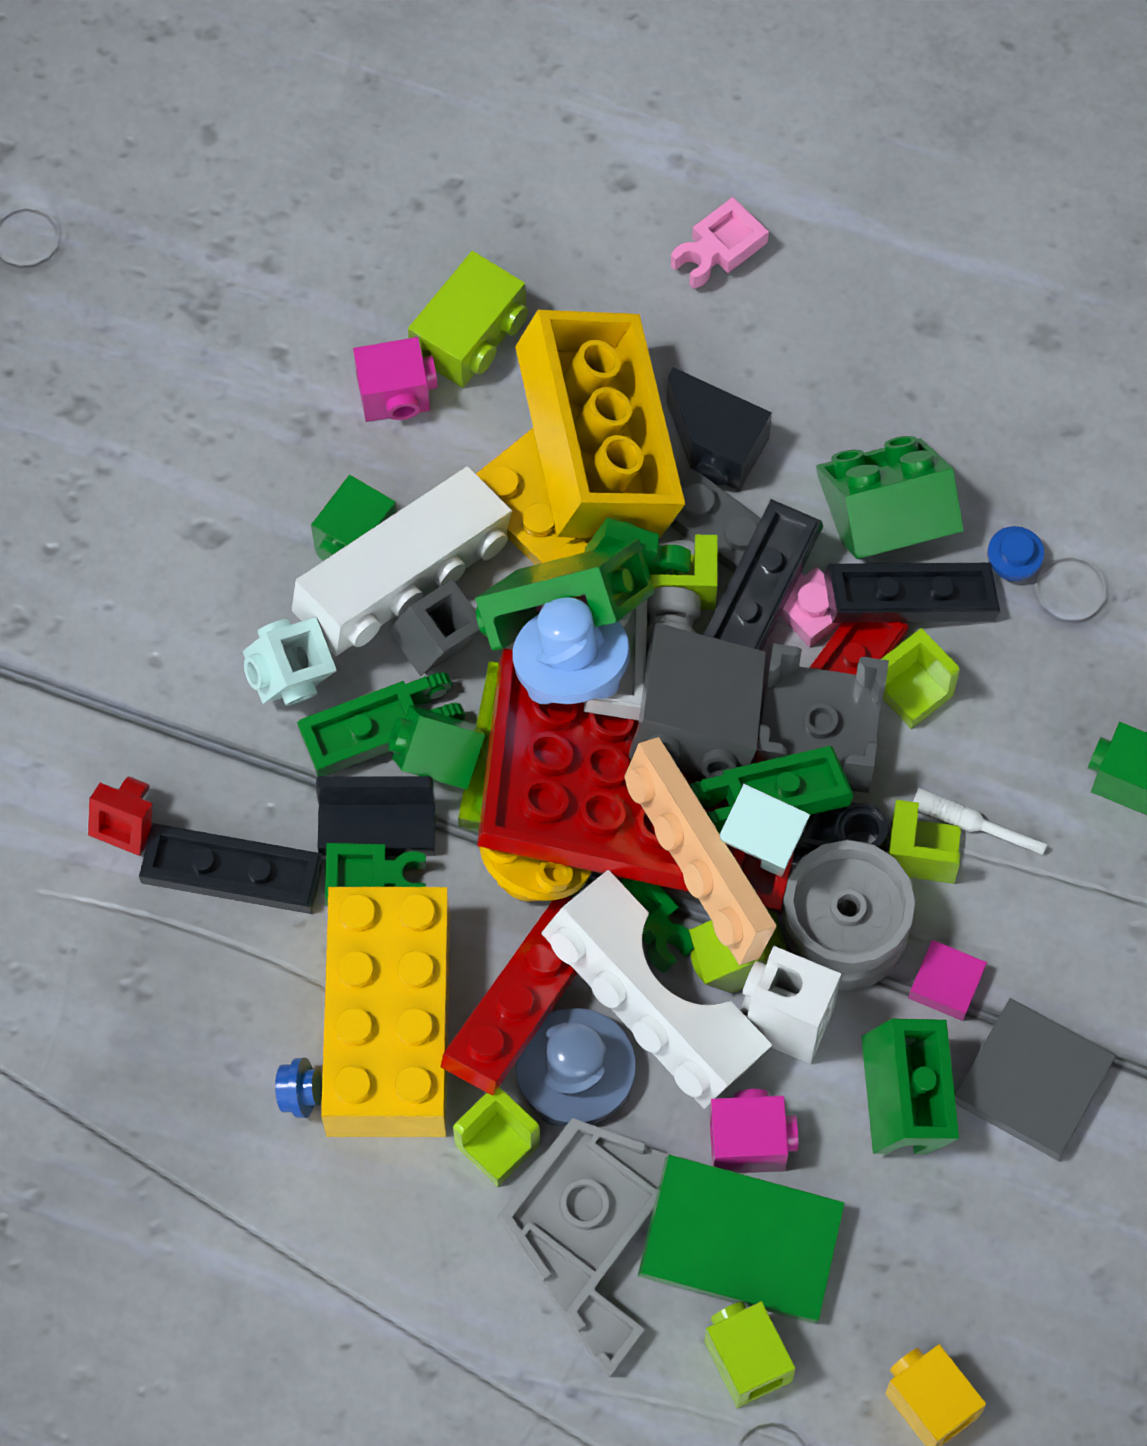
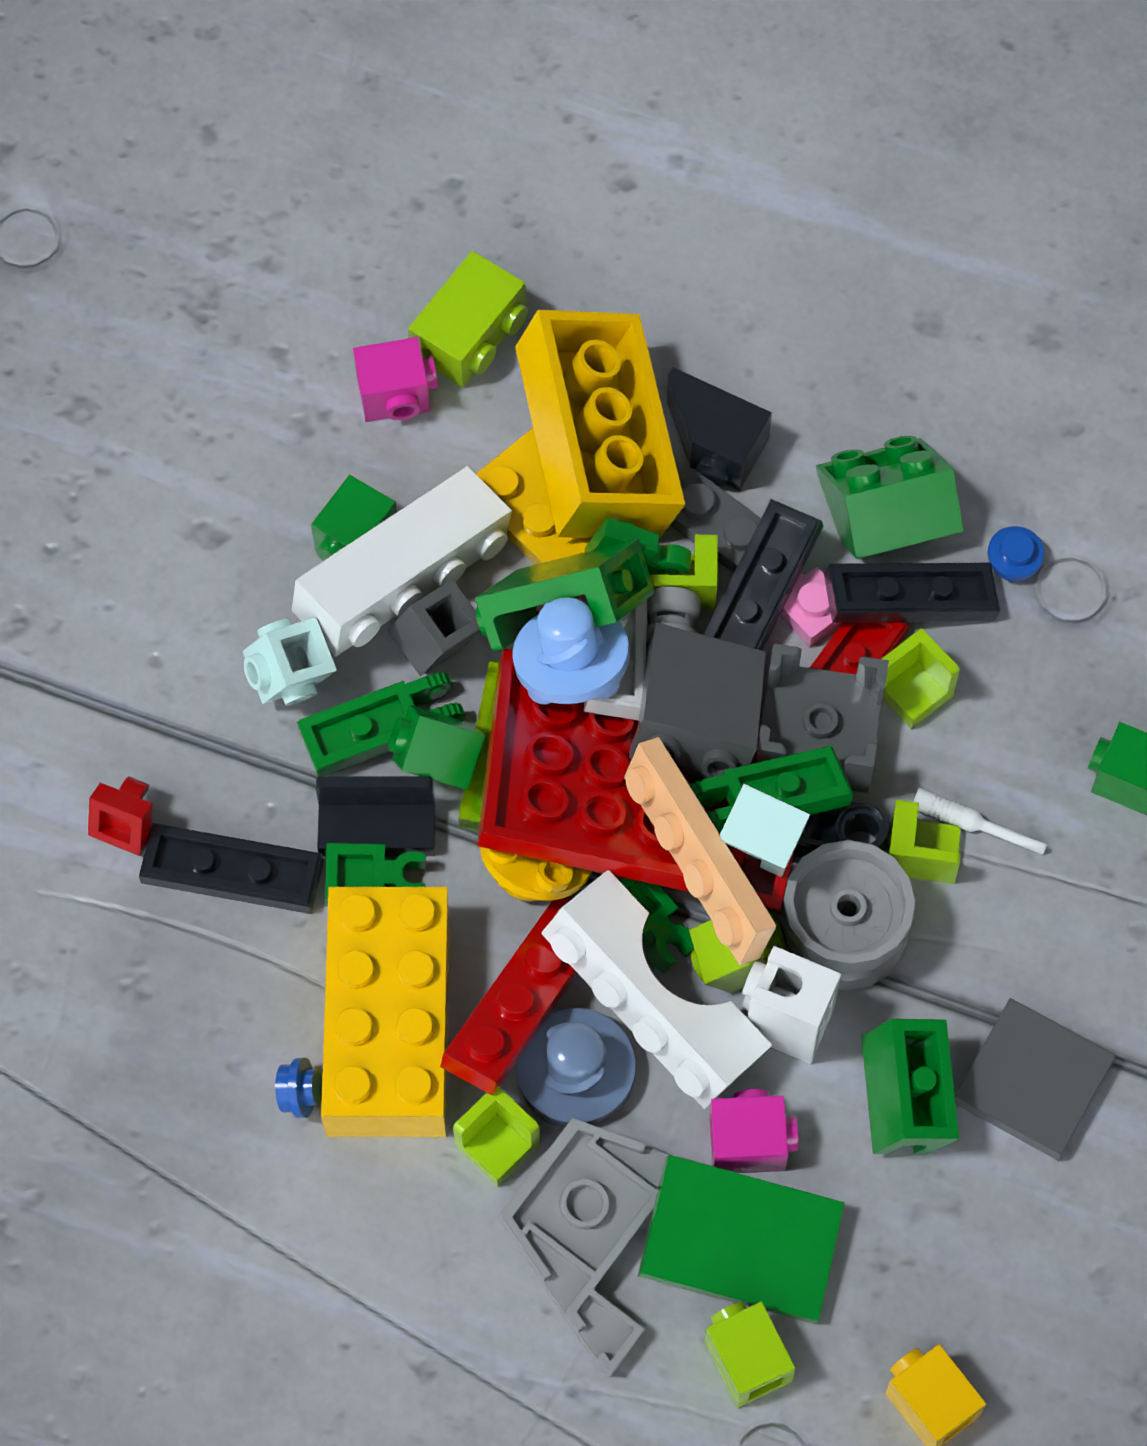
bright pink plate [671,197,769,289] -> none
dark pink tile [908,940,987,1021] -> none

